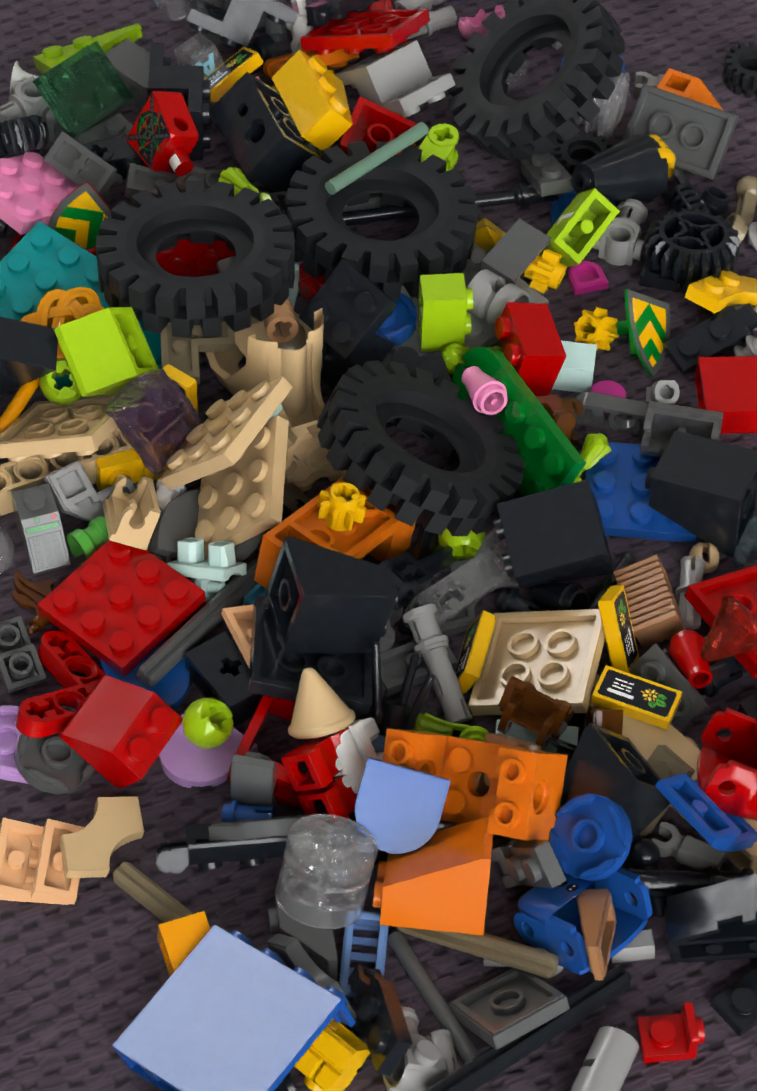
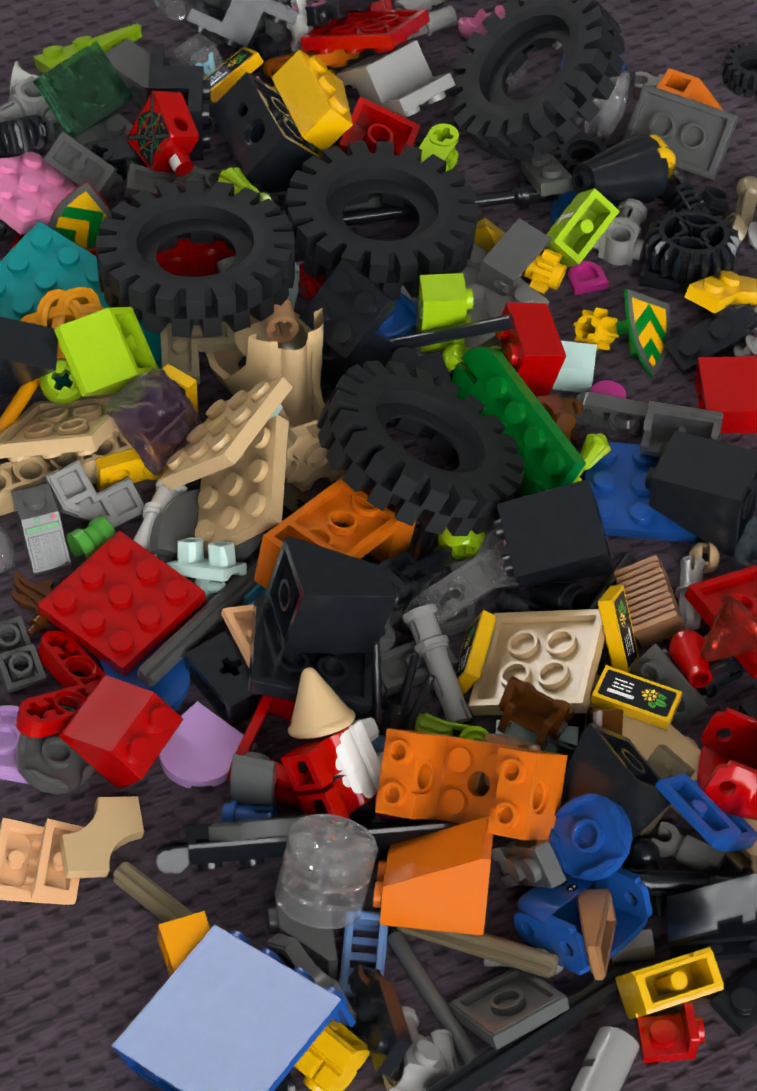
tan hinge [103,475,161,550] -> none
lime piece [182,698,233,749] -> none
yellow gear [317,482,367,531] -> none
sand green bar [325,122,429,195] -> none
tile [355,757,451,854] -> none
bright pink cone [461,366,508,415] -> none
light grey wheel [467,269,531,327] -> none
light grey bar [646,380,680,404] -> none
none -> black bar [389,314,515,353]
none -> yellow brick [616,947,724,1020]

